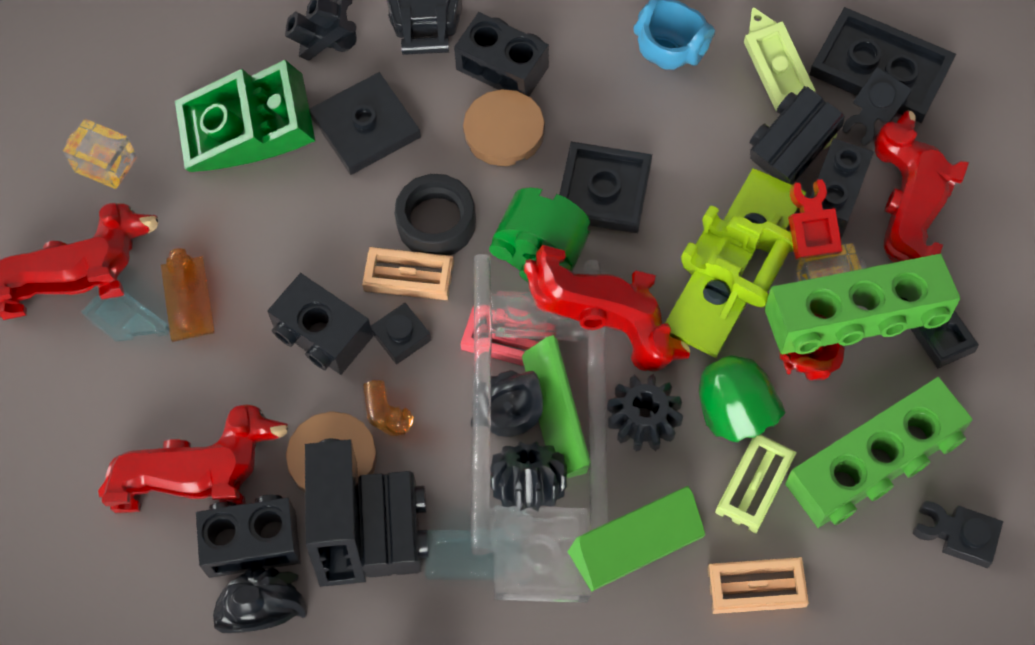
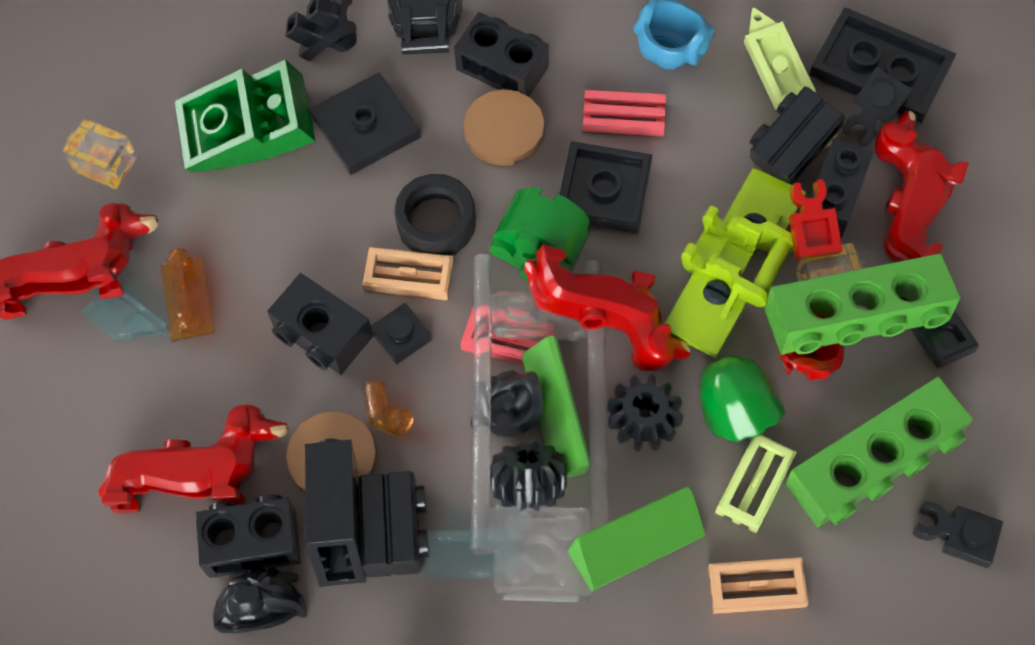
none -> coral tile [582,90,666,137]

